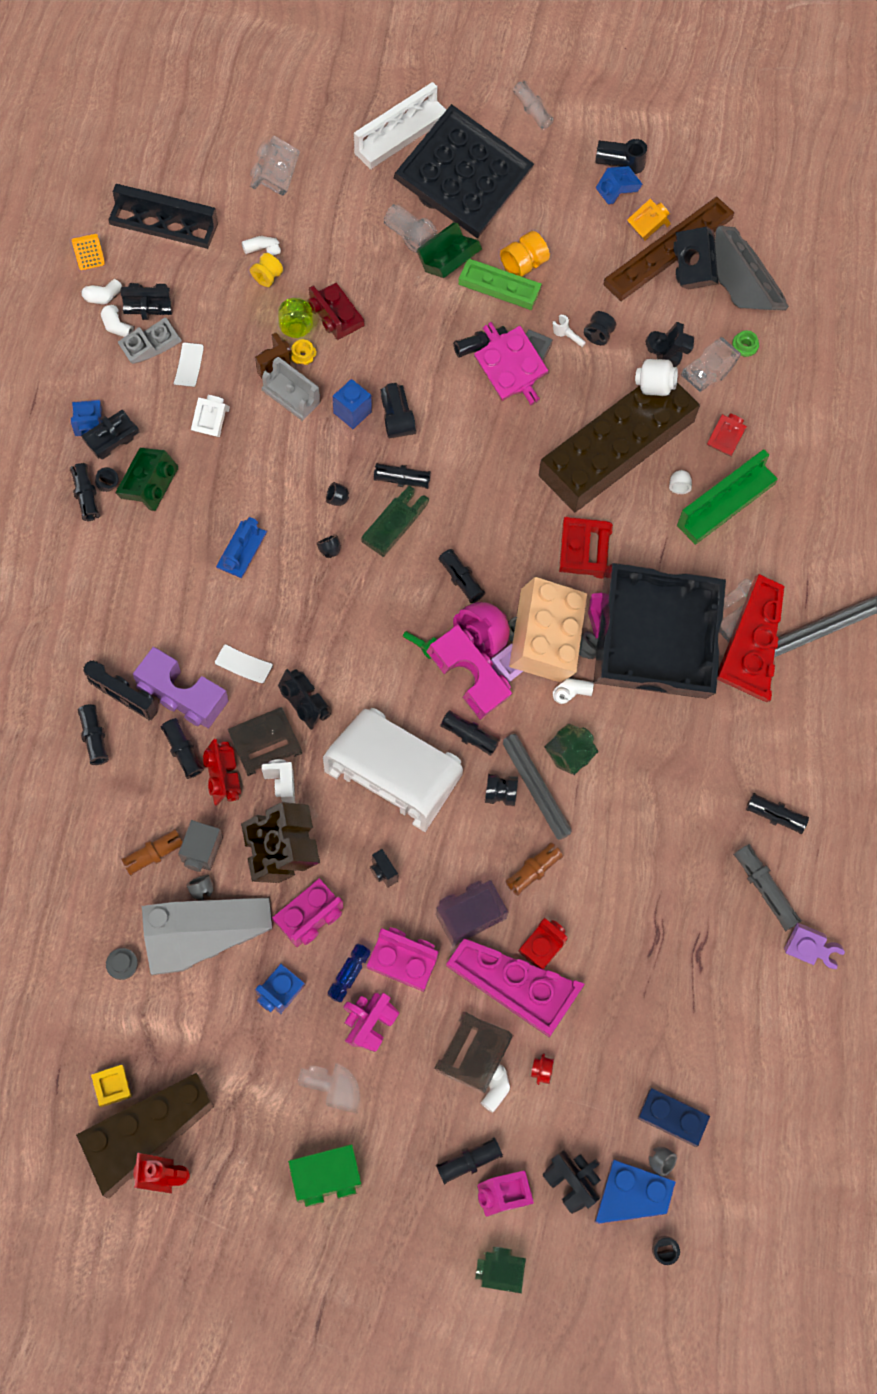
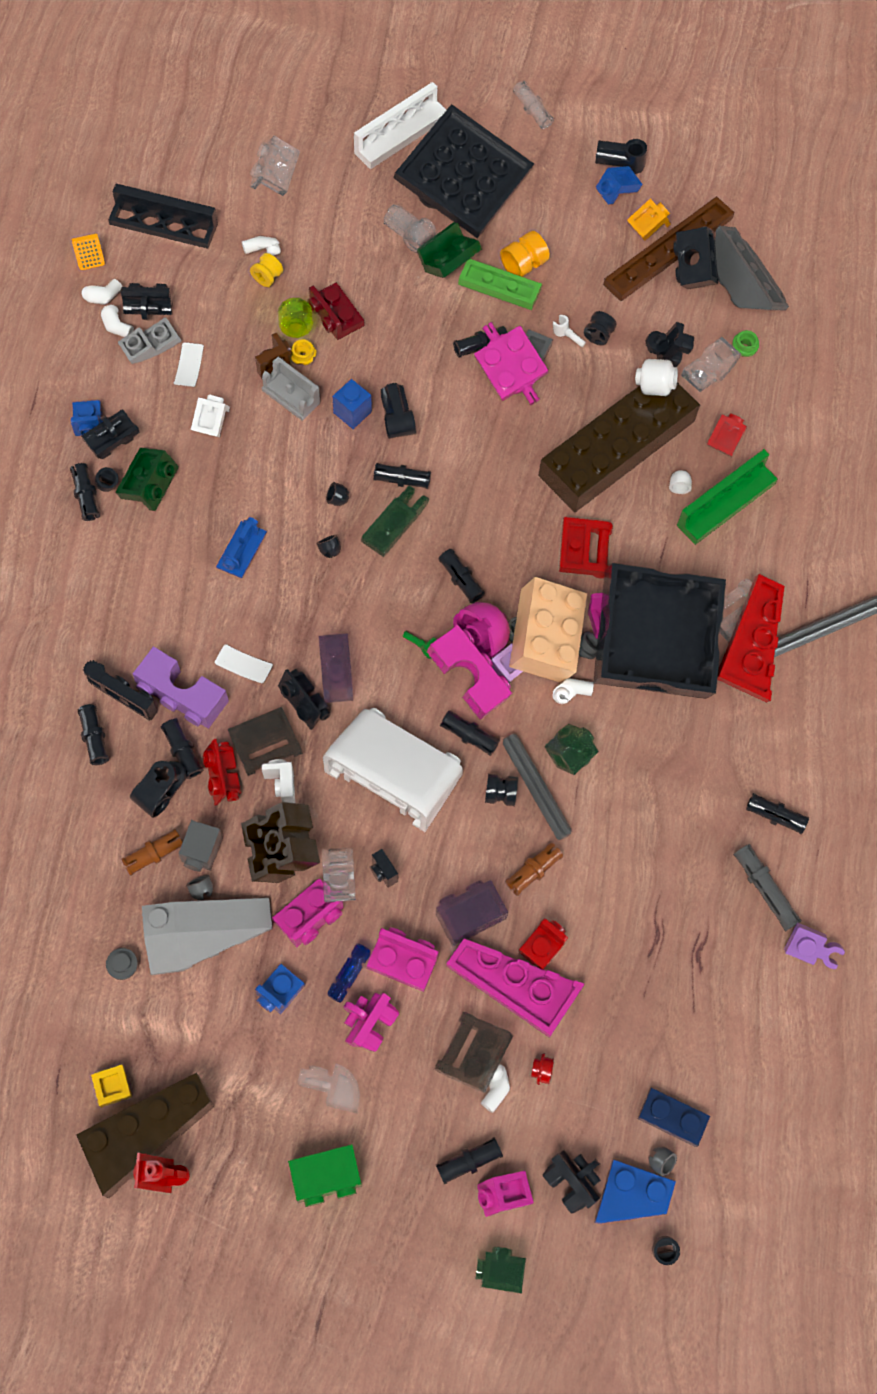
none -> black piece [130,761,186,818]
none -> clear purple brick [319,633,353,703]
none -> clear brick [322,847,356,902]

